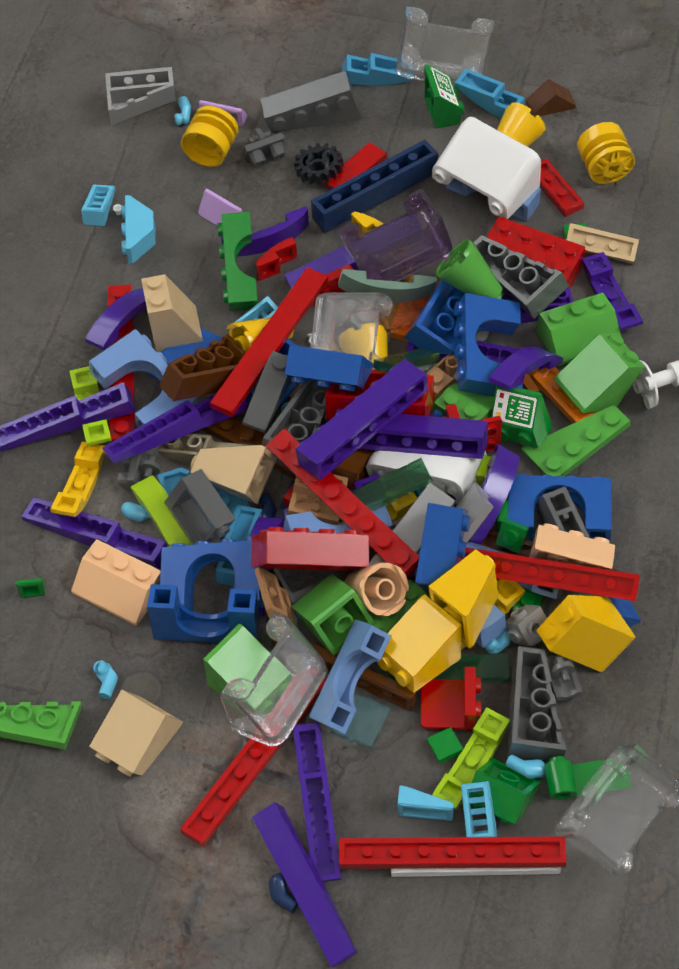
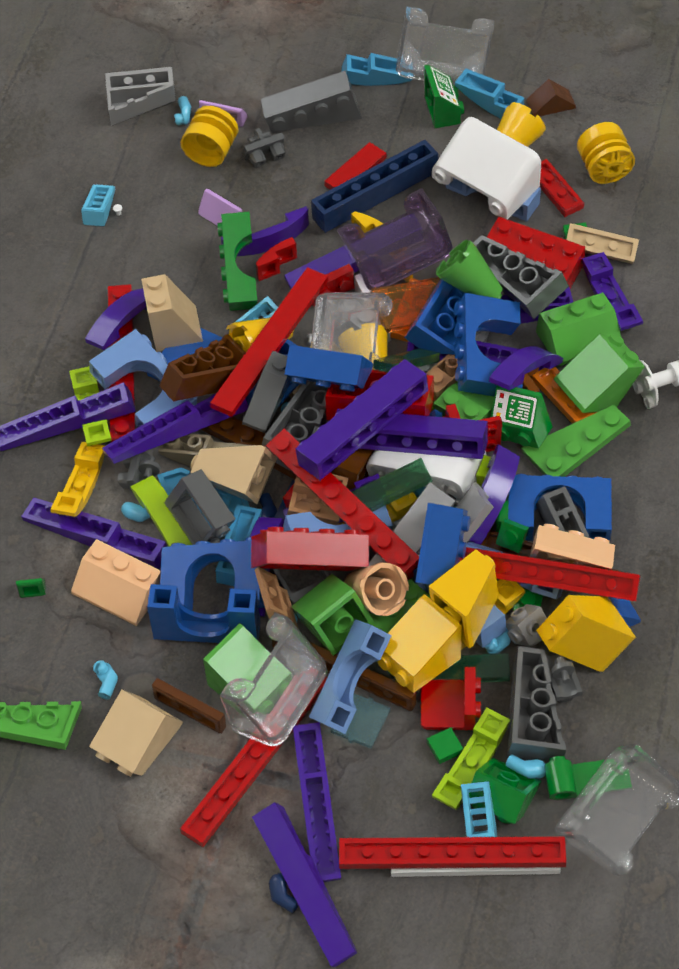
medium azure slope [121,195,156,264] -> none
black gear [294,143,344,185] -> none
sand green slope [338,269,437,303] -> none
medium azure slope [398,785,454,821] -> none
none -> reddish brown tile [152,678,226,734]

